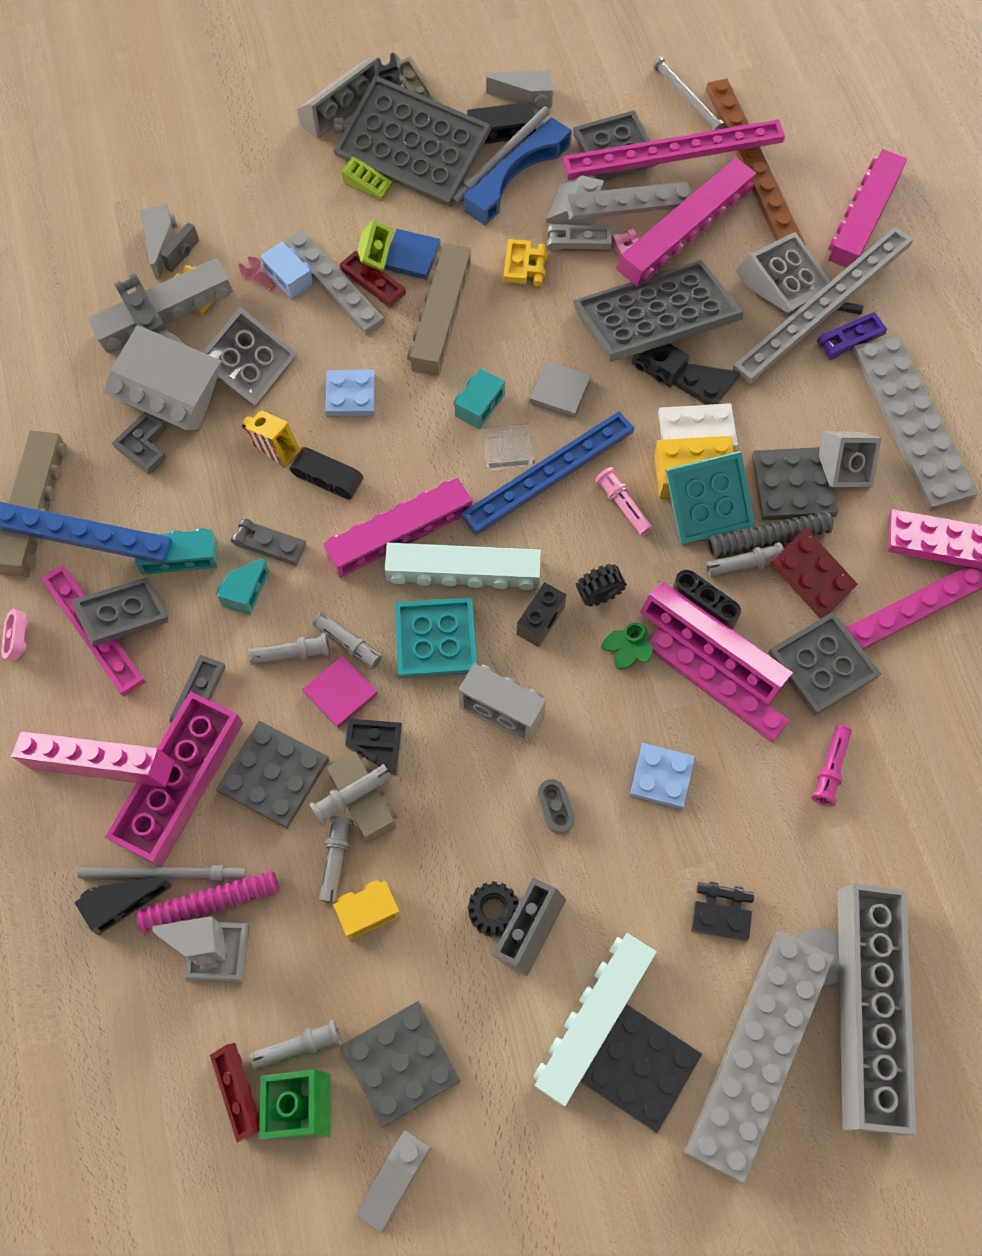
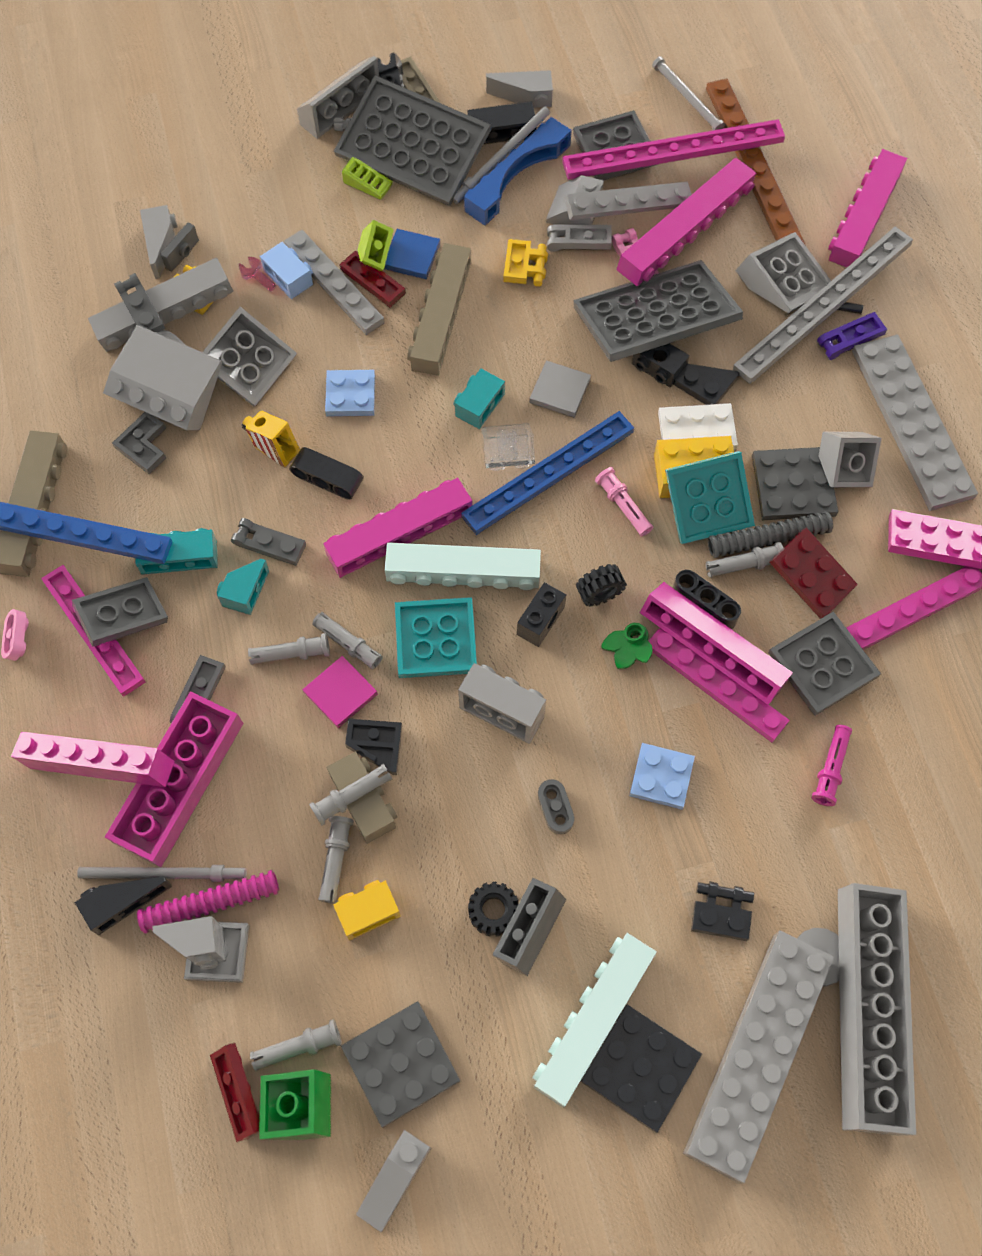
dark grey plate [216,721,329,829] -> none

